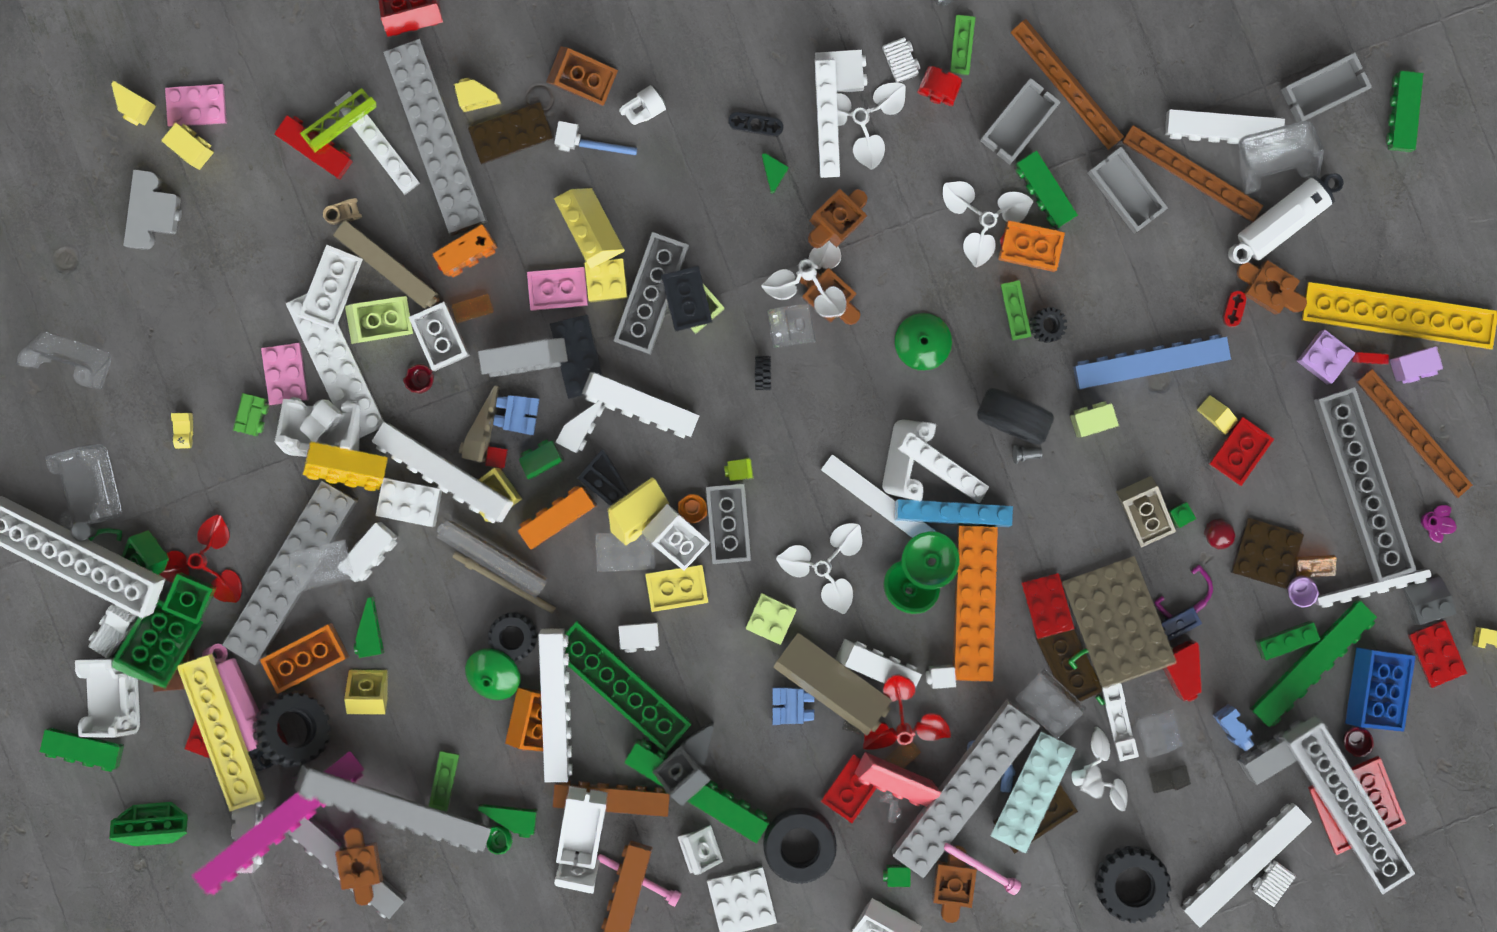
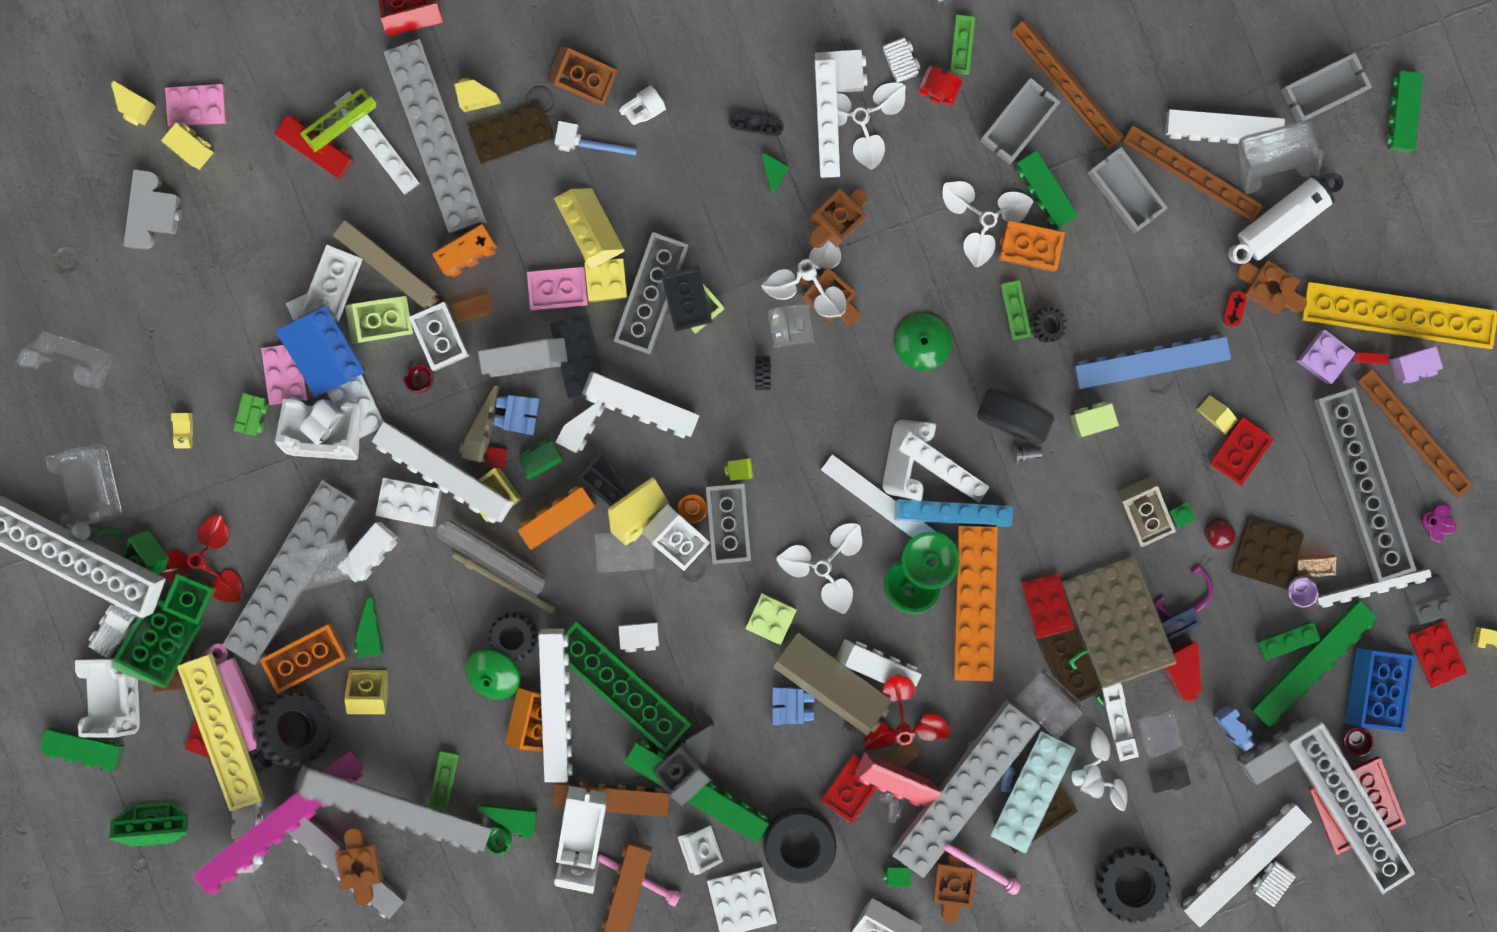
yellow piece [303,442,388,491] -> none
tan piece [323,198,362,225] -> none
light yellow plate [646,565,709,612] -> none
white brick [926,665,956,689] -> none
none -> blue slope [276,302,366,397]

